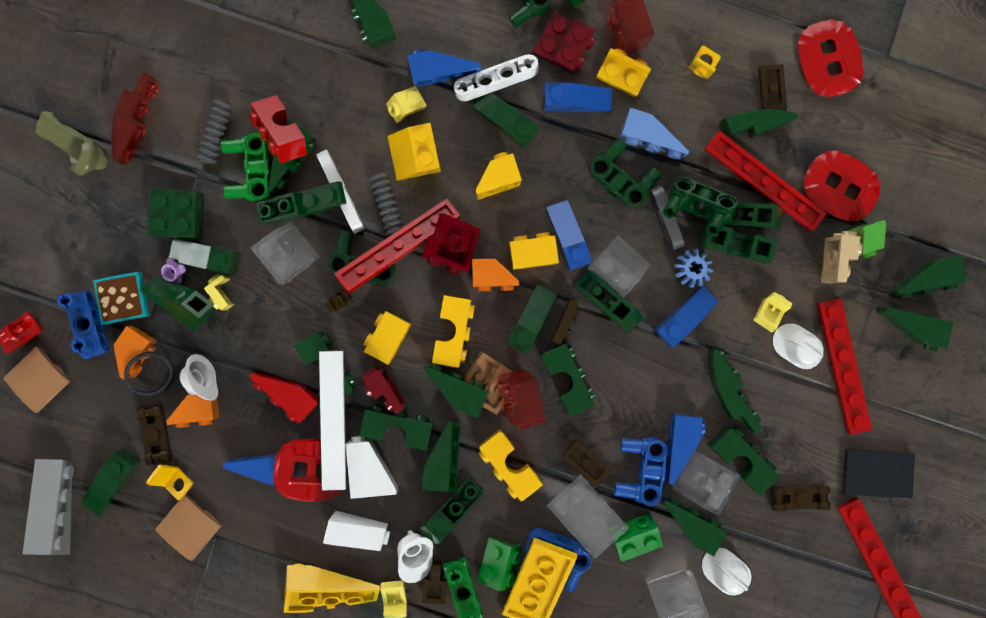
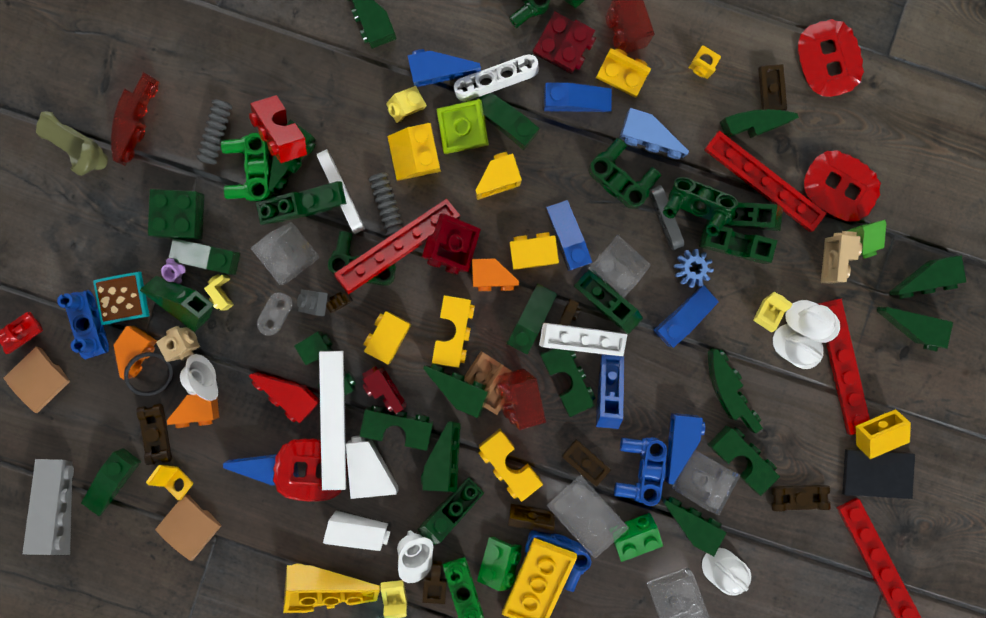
none -> tan brick [156,326,200,362]
none -> clear plate [257,293,292,335]
none -> dark grey plate [297,289,328,316]
none -> lime plate [437,99,489,154]
none -> dark brown plate [508,504,555,534]
none -> white plate [539,323,627,356]
none -> blue slope [596,354,624,429]
none -> white piece [785,300,840,343]
none -> yellow brick [856,409,911,459]

